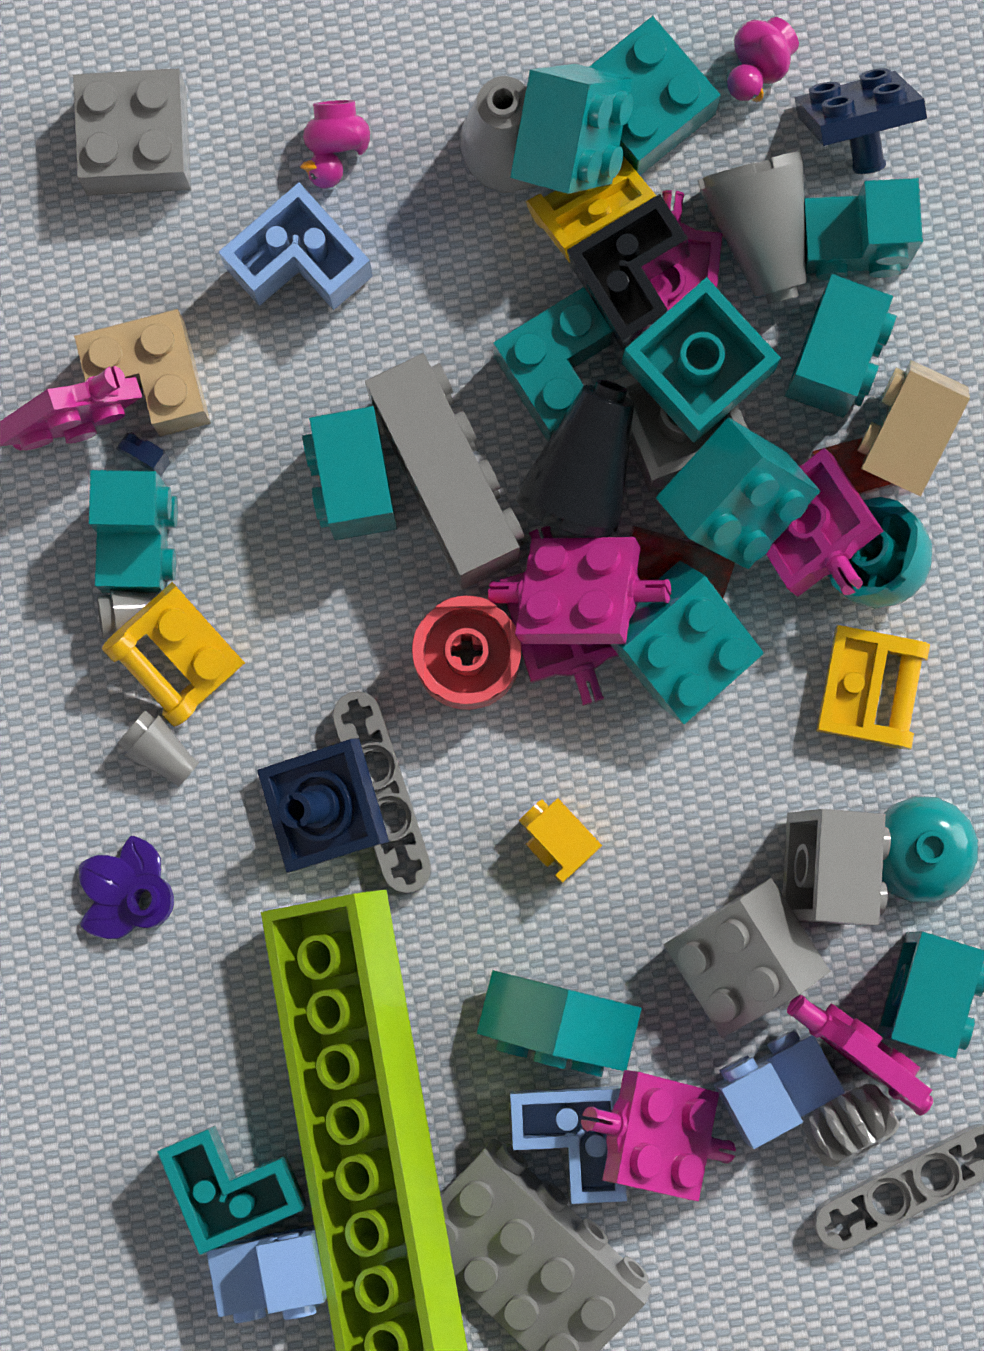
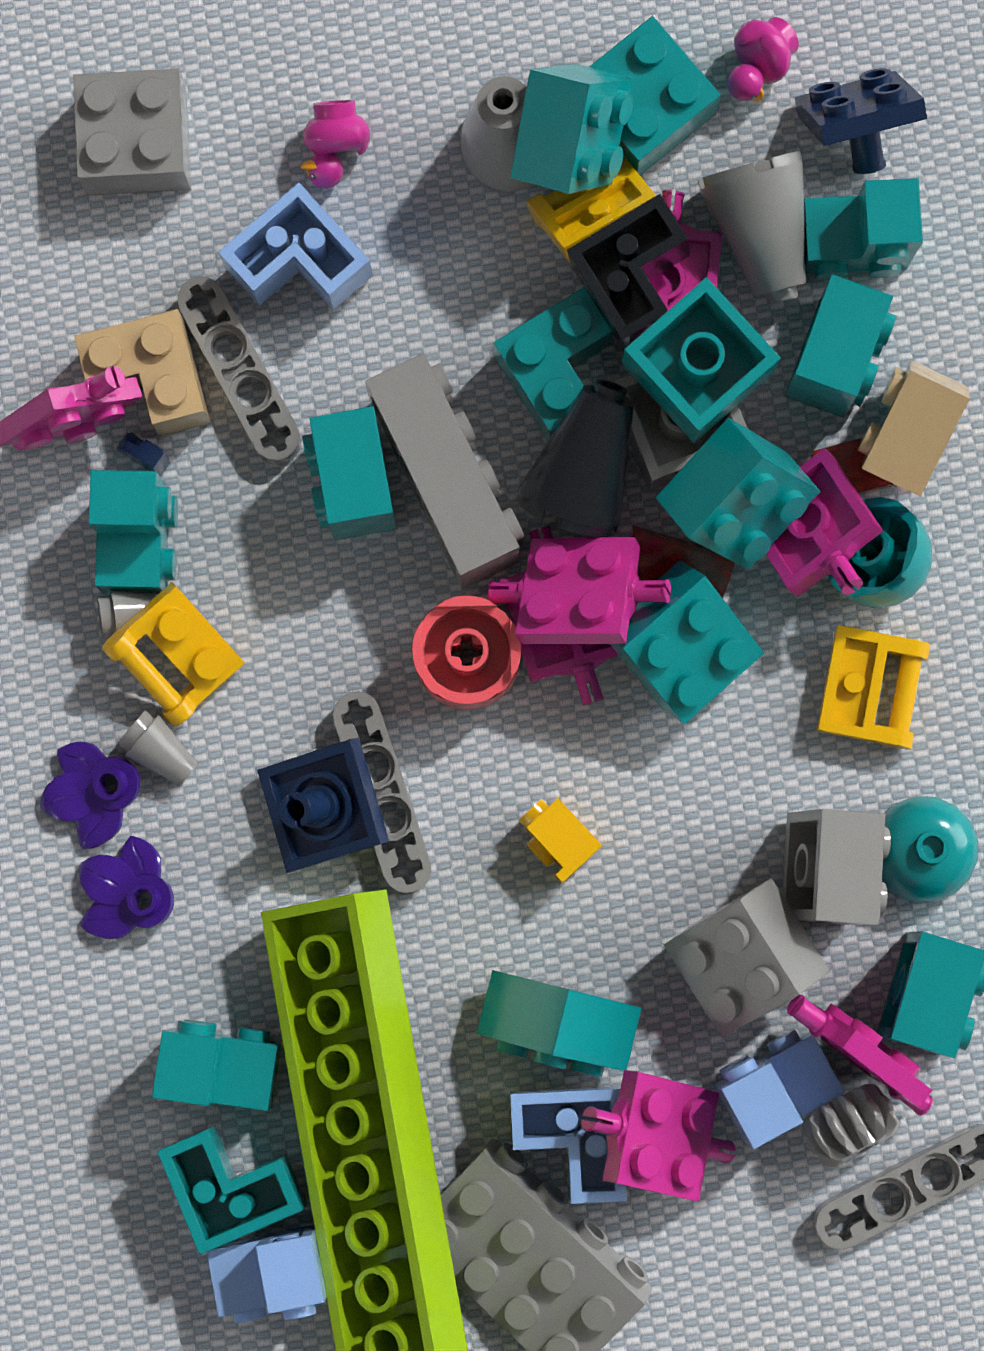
none -> dark purple plate [40,741,140,849]
none -> teal brick [152,1019,282,1111]
none -> light grey beam [177,276,301,465]

